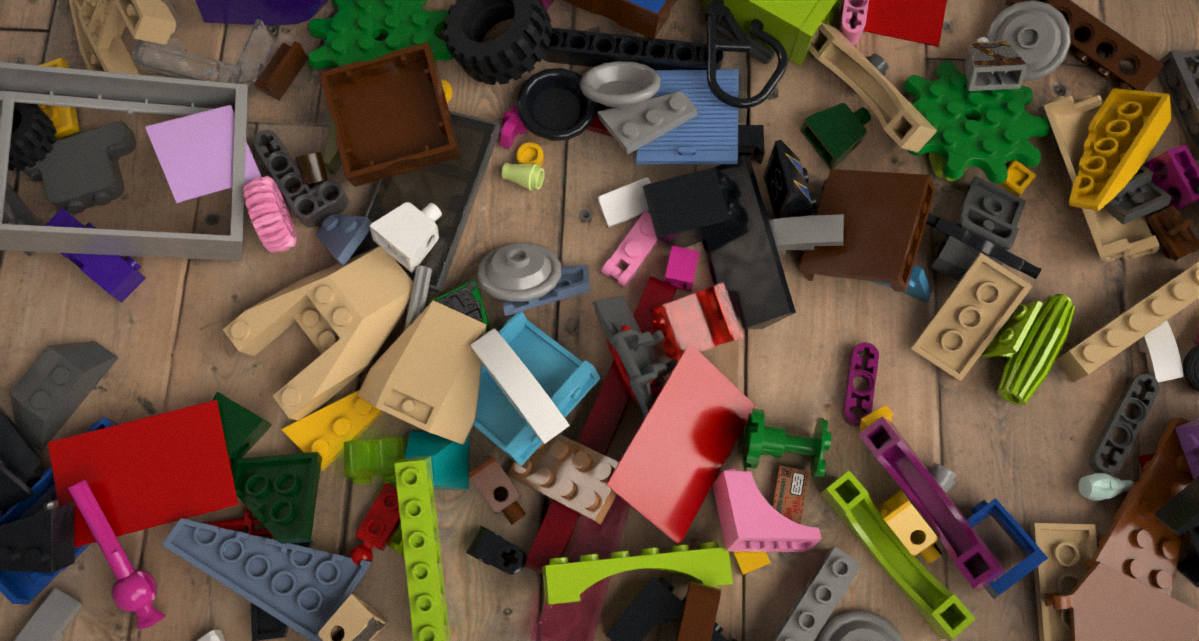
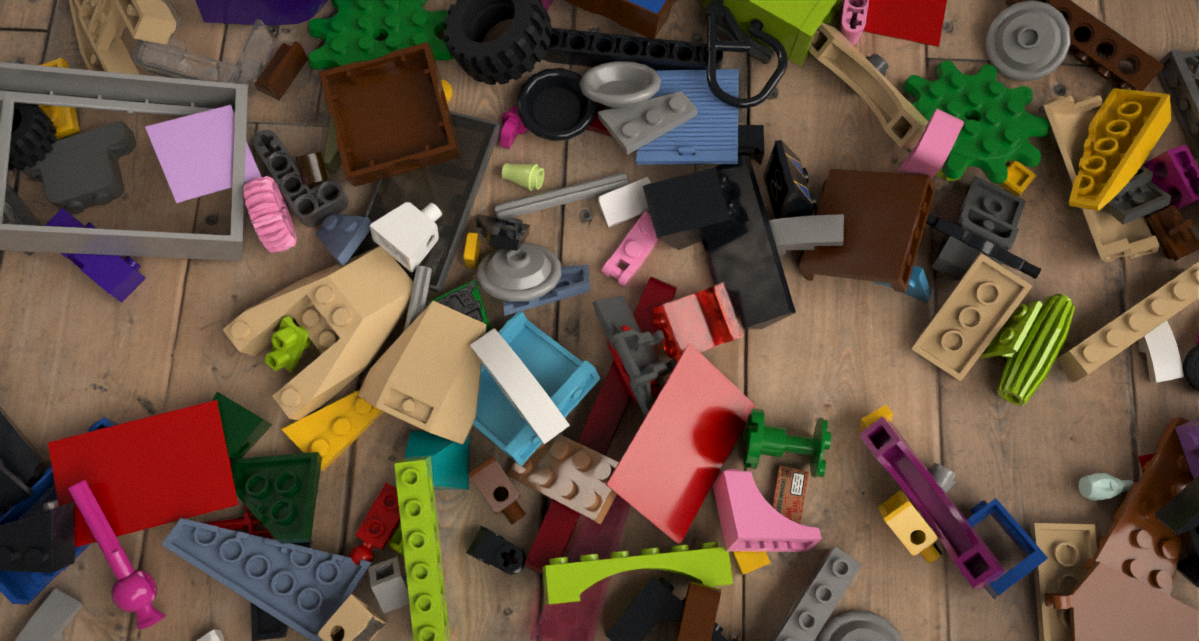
dark grey wedge [9,341,118,451] -> none
clear neon green brick [344,437,407,485] -> none
yellow tile [516,142,544,167] -> none
dark pink panel [664,246,699,292] -> none
dark green torso [800,103,871,169] -> none
lime arch [819,470,976,640] -> none
magenta beam [842,342,879,426] -> none
light grey torso [964,37,1027,91] -> none
dark grey beam [1089,374,1160,474] -> none
none -> lime hips [264,316,311,373]
none -> light grey brick [369,556,410,613]
none -> yellow tile [463,232,481,269]
none -> black wing [476,214,530,251]
none -> light grey axle [495,173,629,219]
none -> bright pink beam [897,108,964,180]

